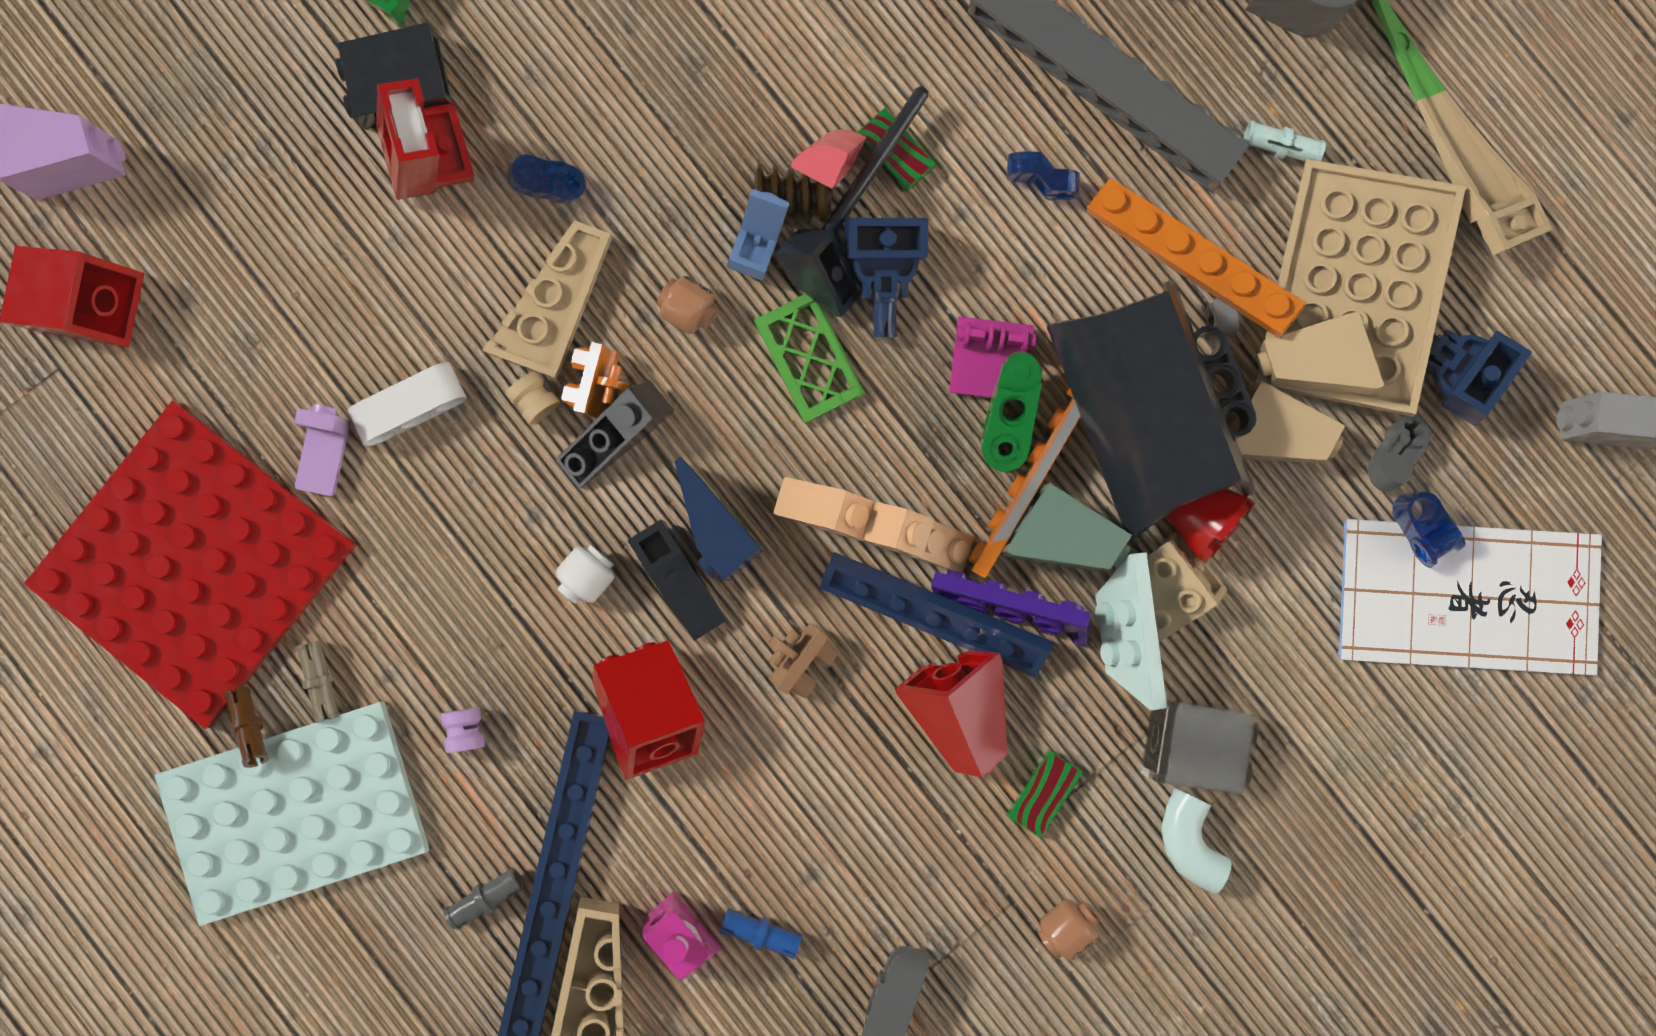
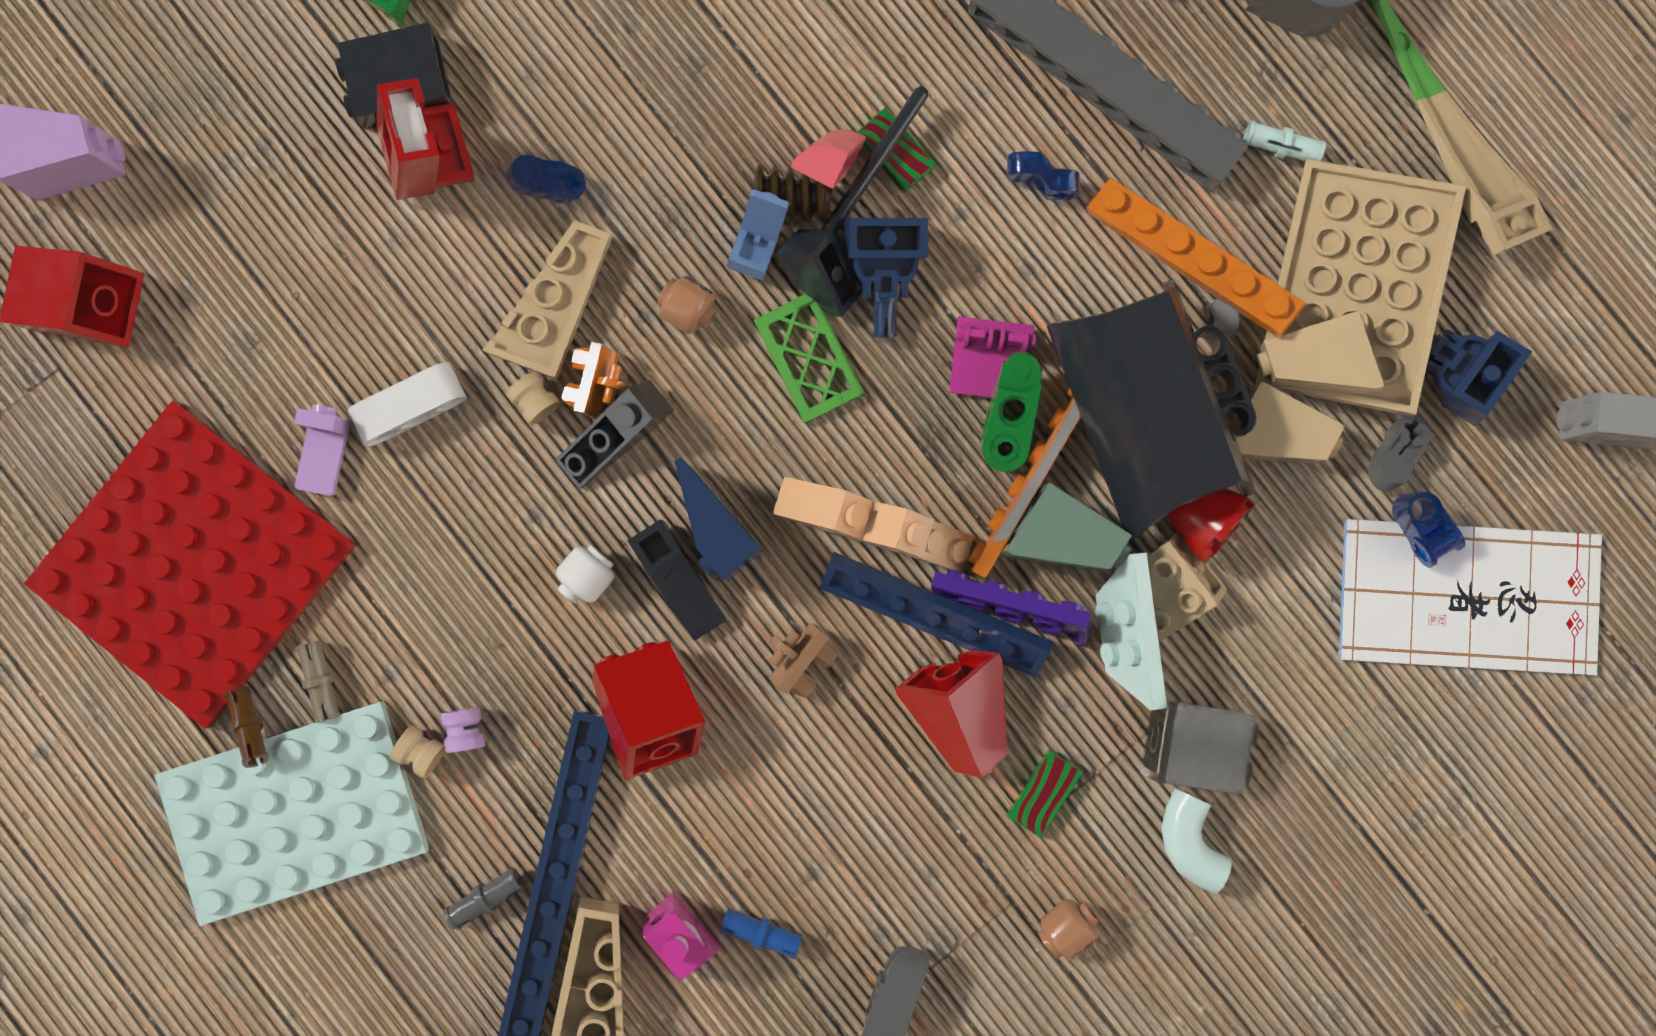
none -> tan wheel [390,725,445,779]

